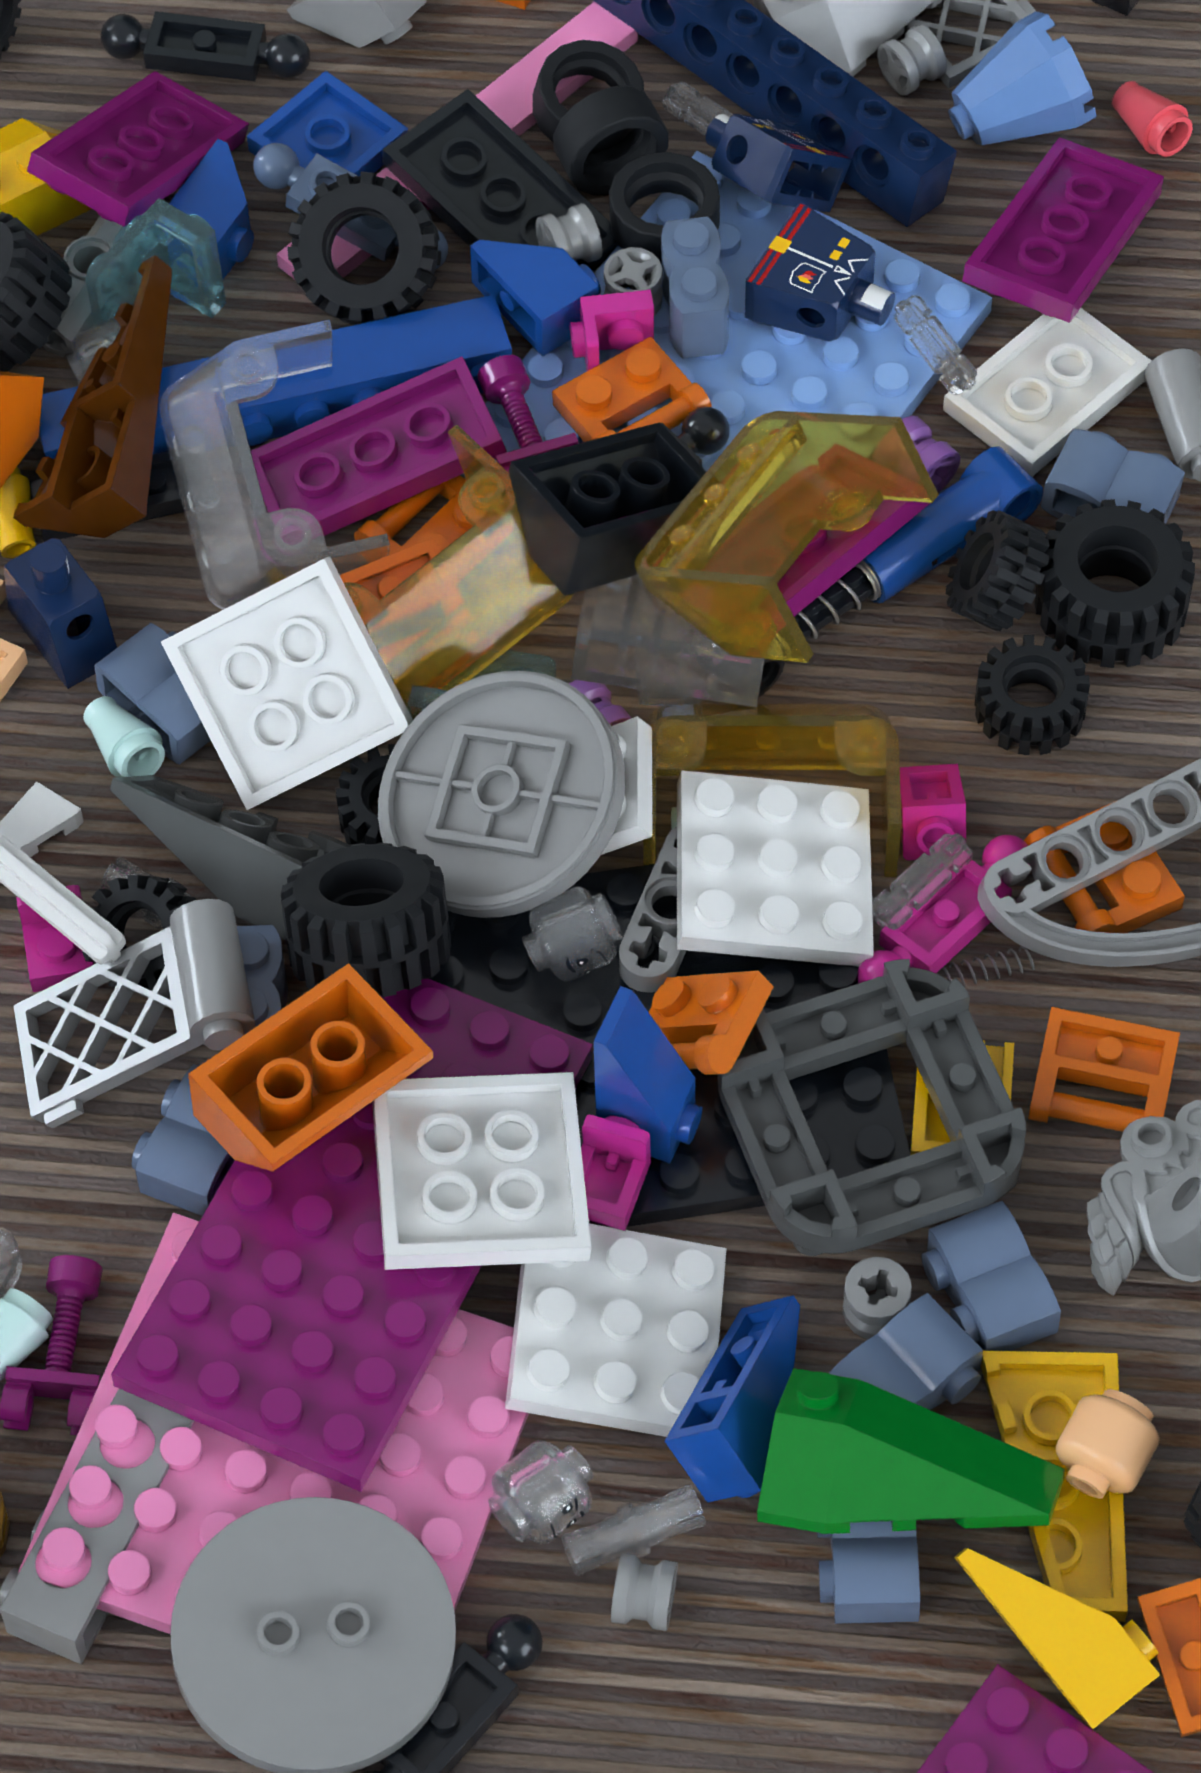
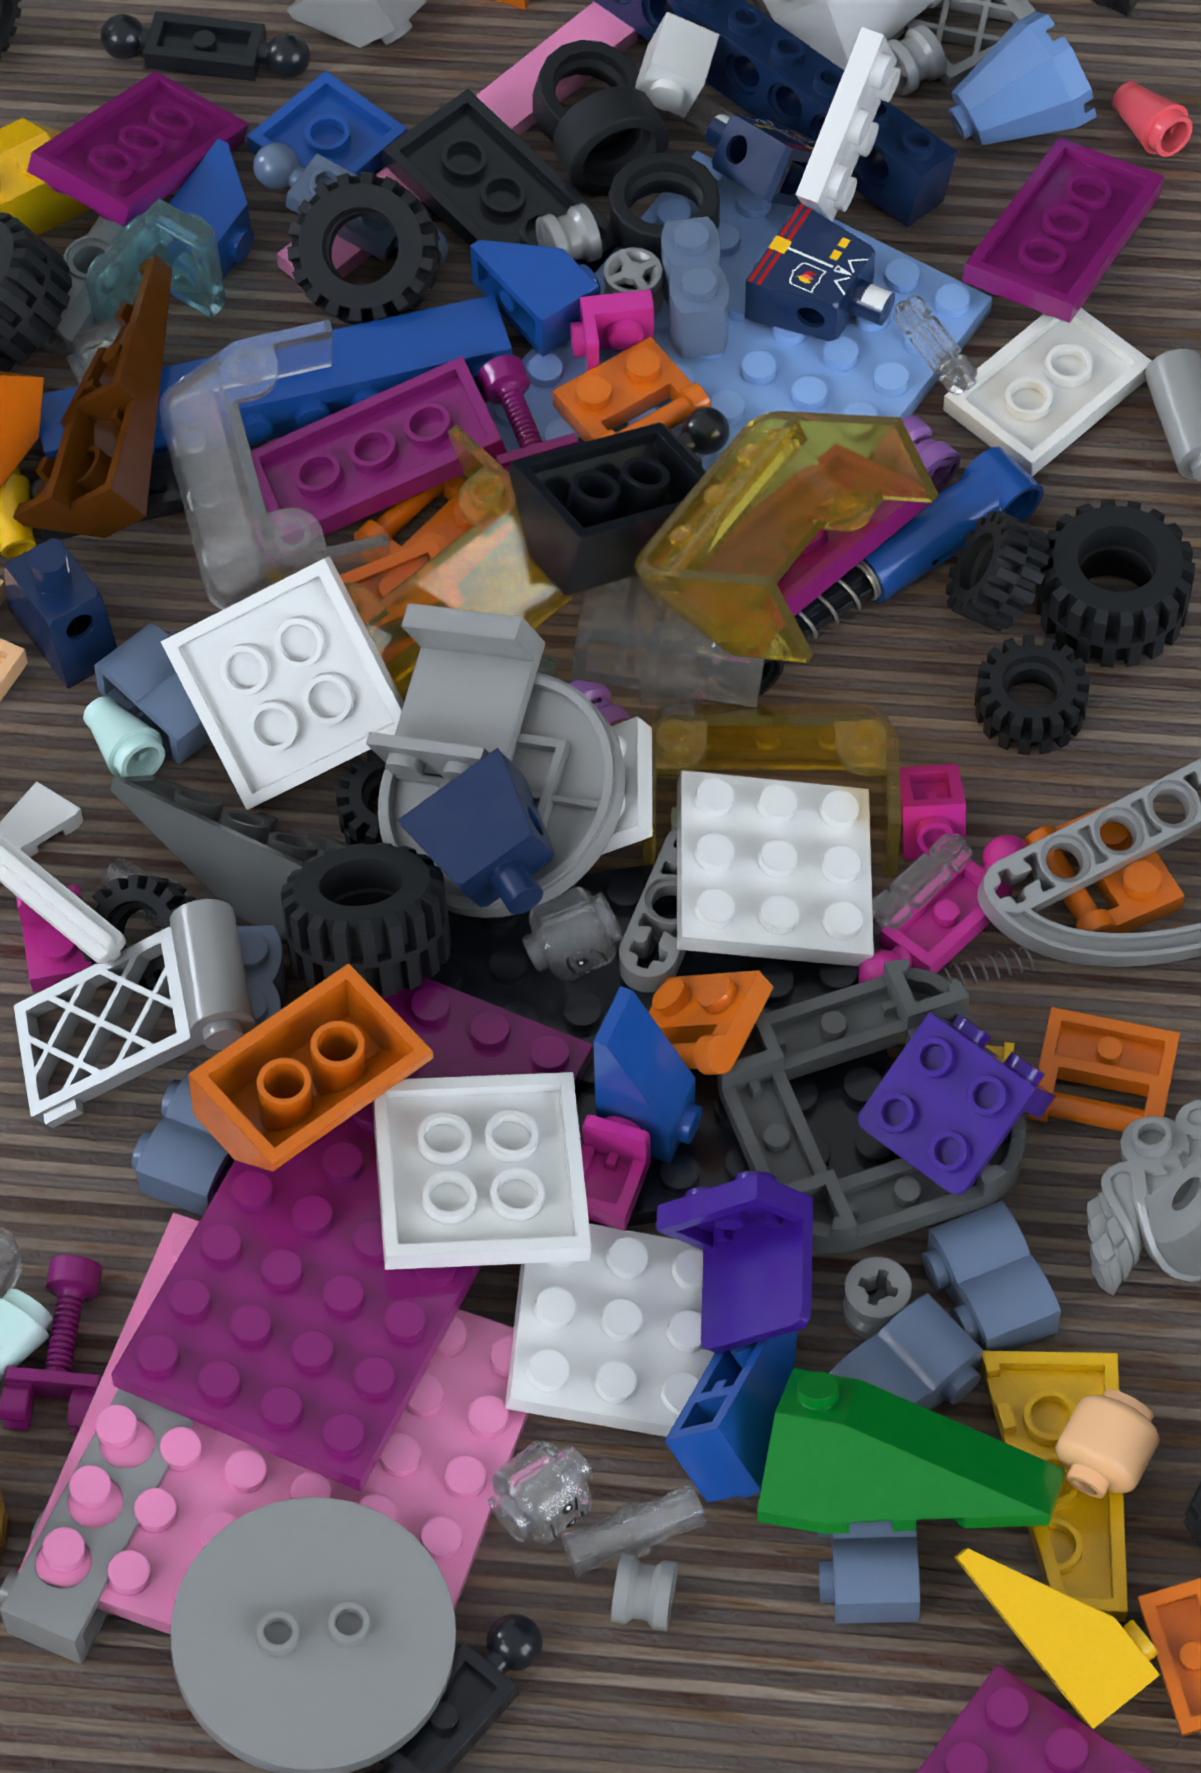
sand blue brick [1041,429,1185,524] -> none
none -> light grey panel [366,603,545,781]
none -> dark blue torso [398,748,554,914]
none -> white brick [635,12,719,118]
none -> dark purple bracket [657,1171,813,1353]
none -> white plate [795,27,901,222]
none -> dark purple bracket [858,1012,1055,1195]

